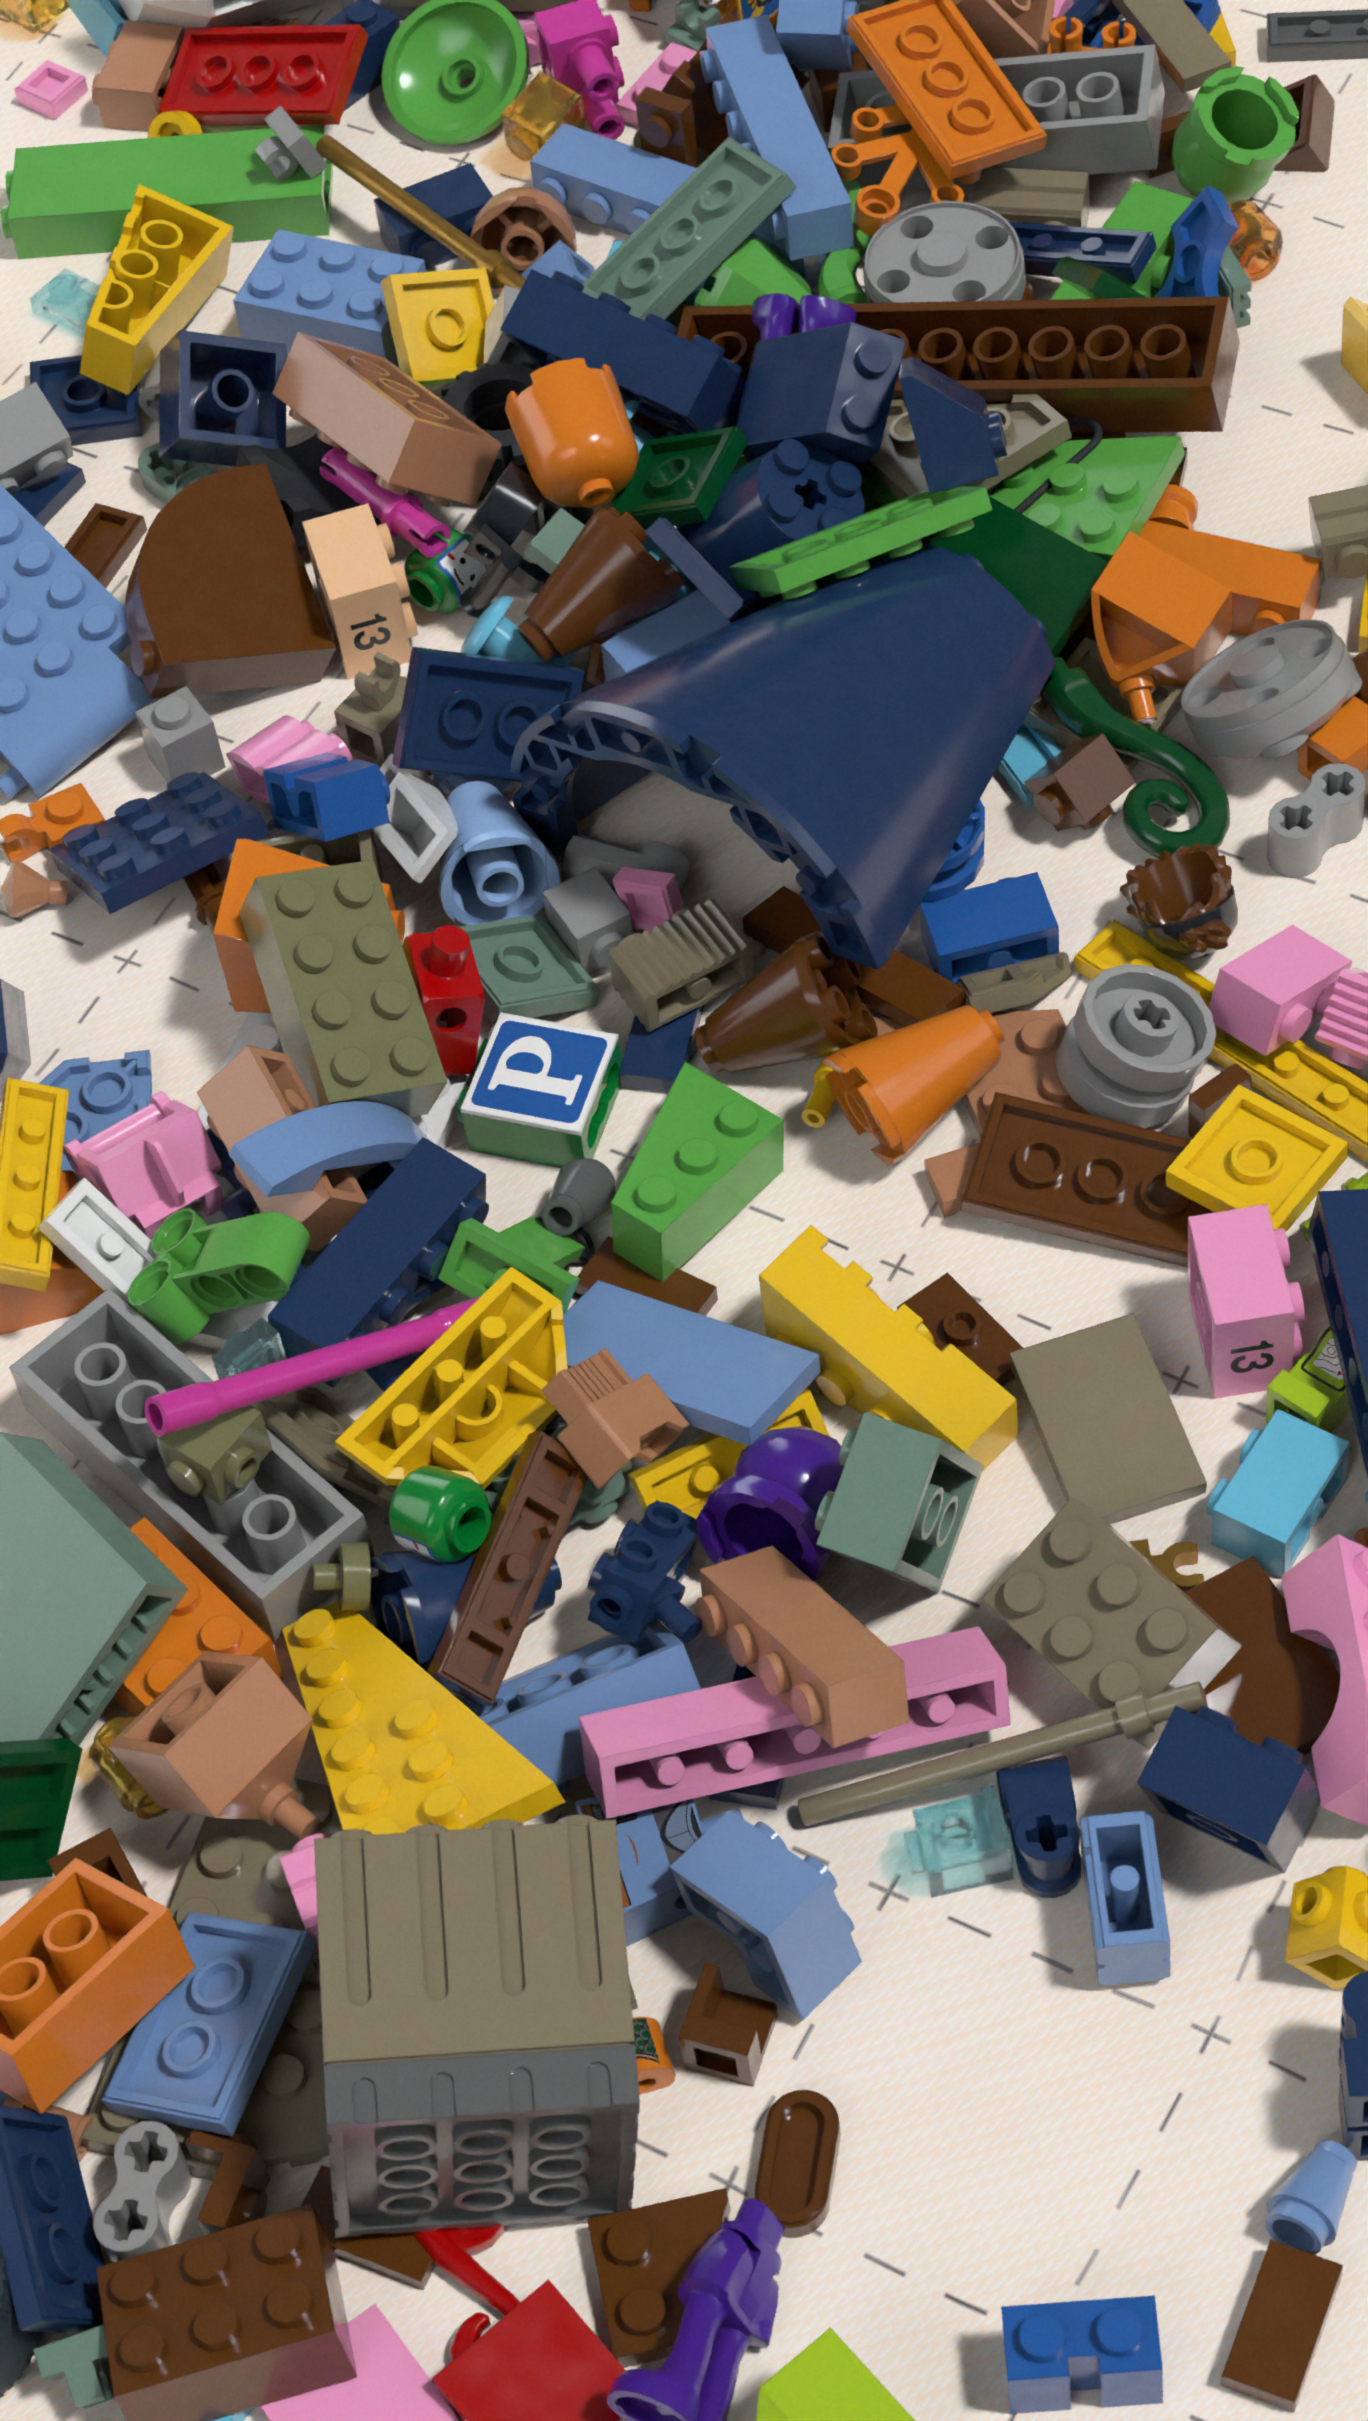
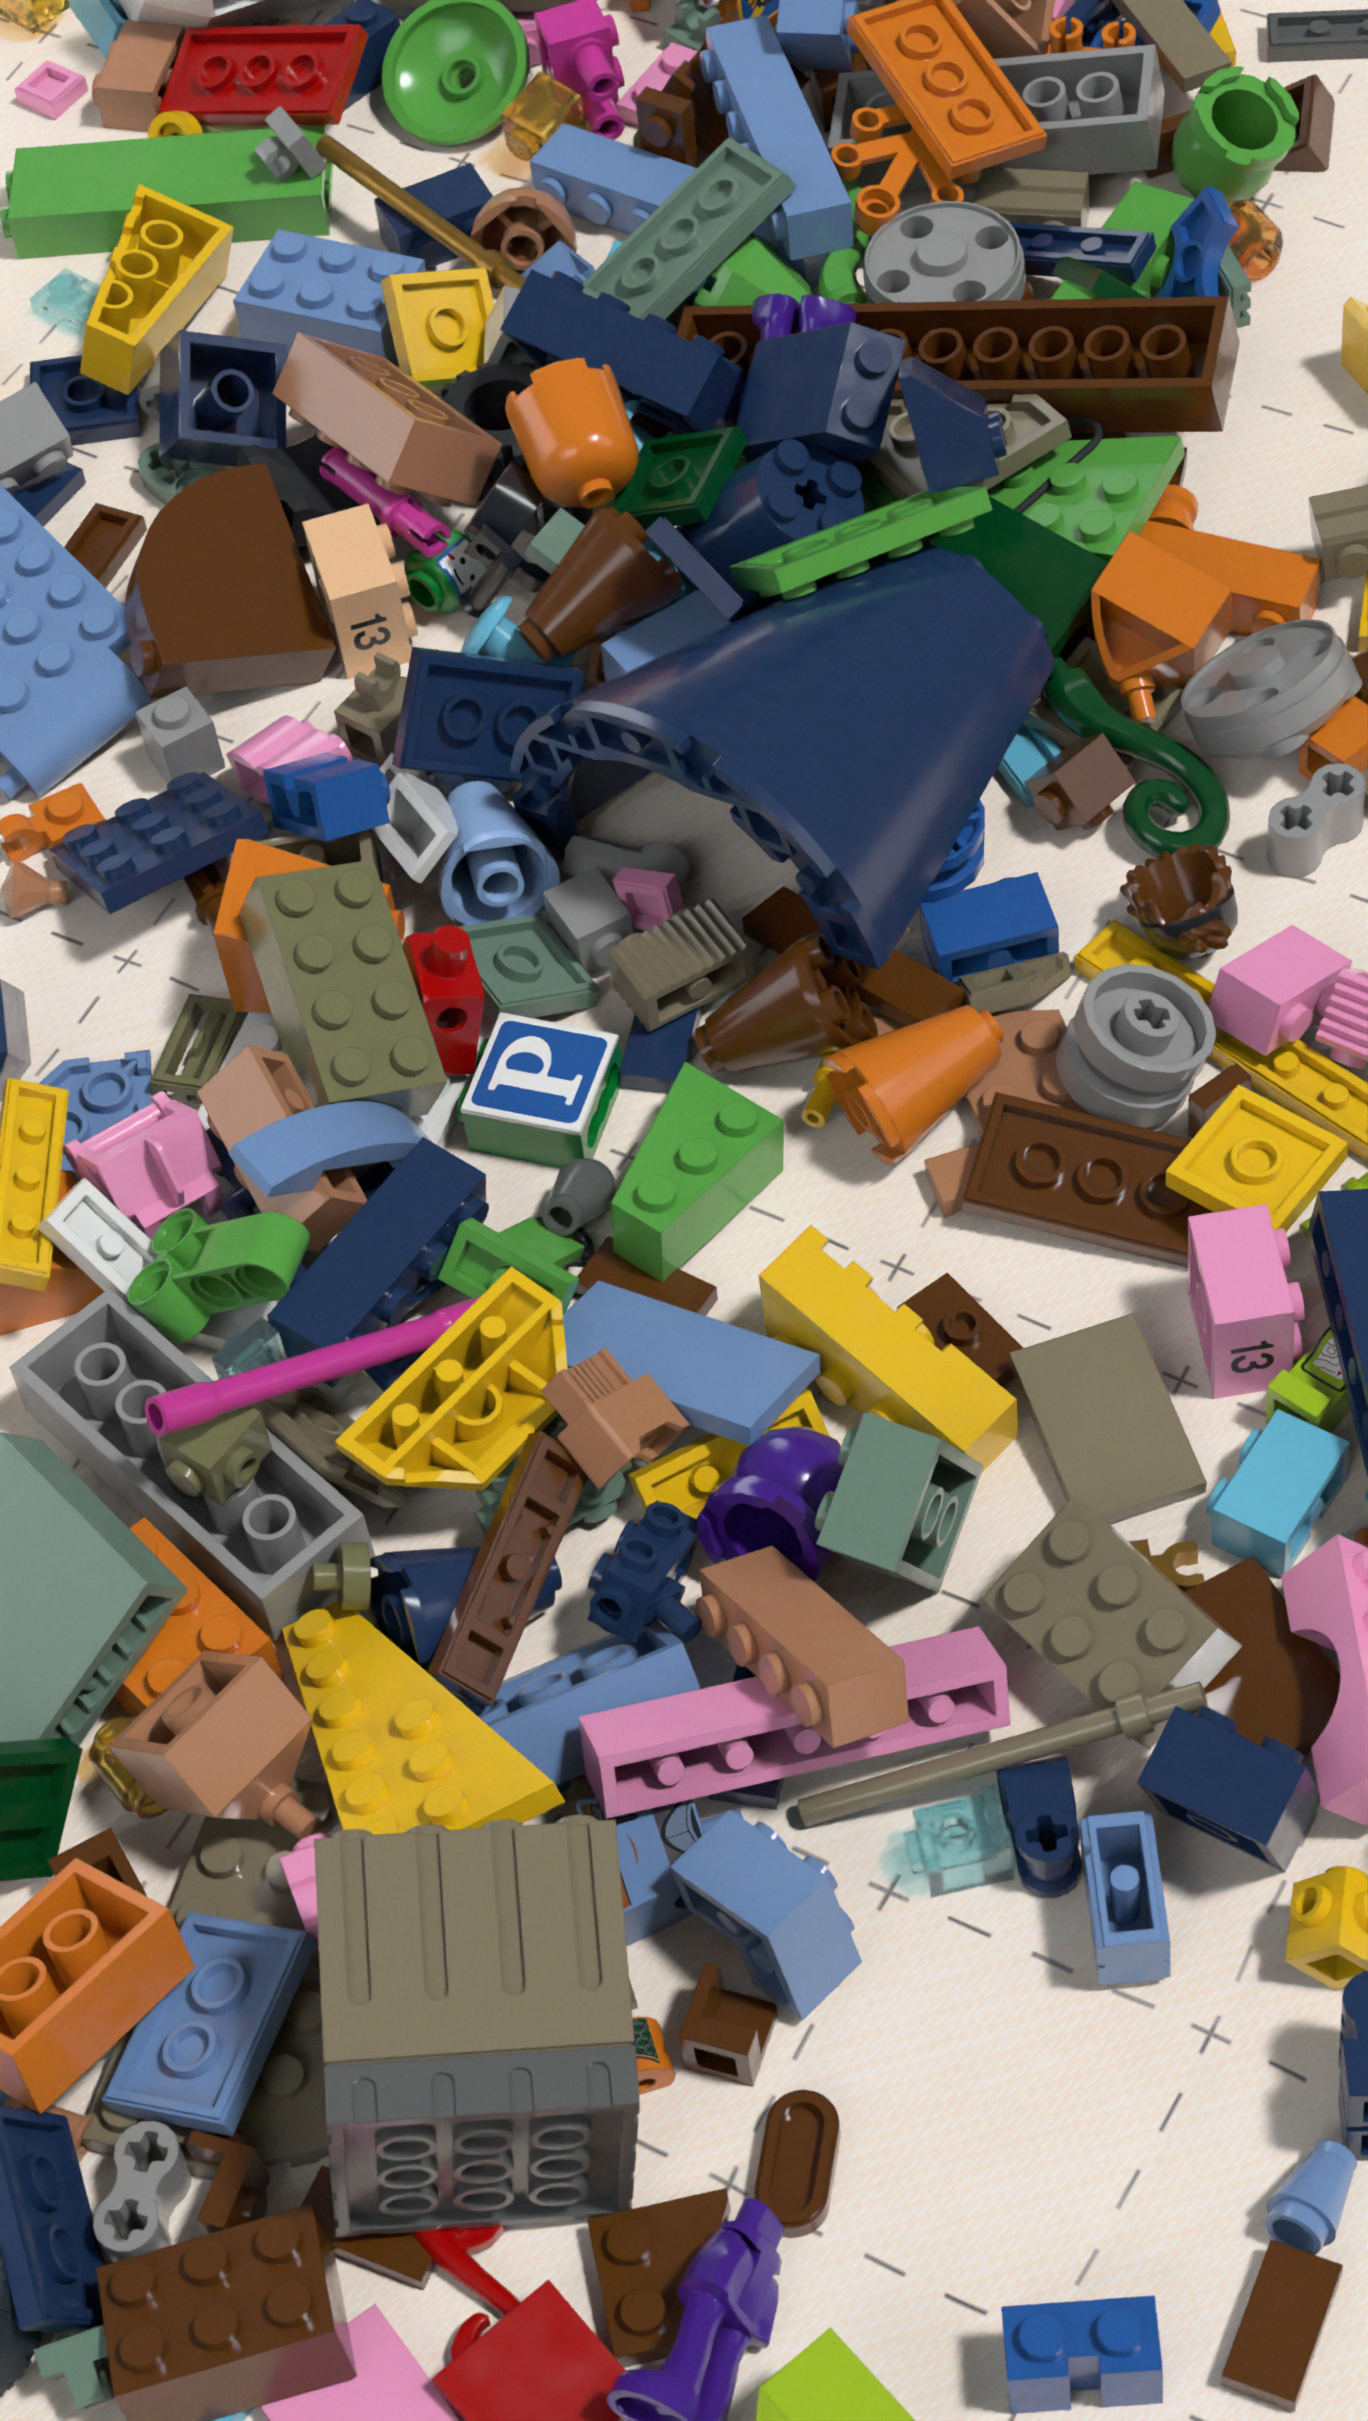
green head [389,1466,491,1563] -> none
none -> olive tile [150,993,249,1104]

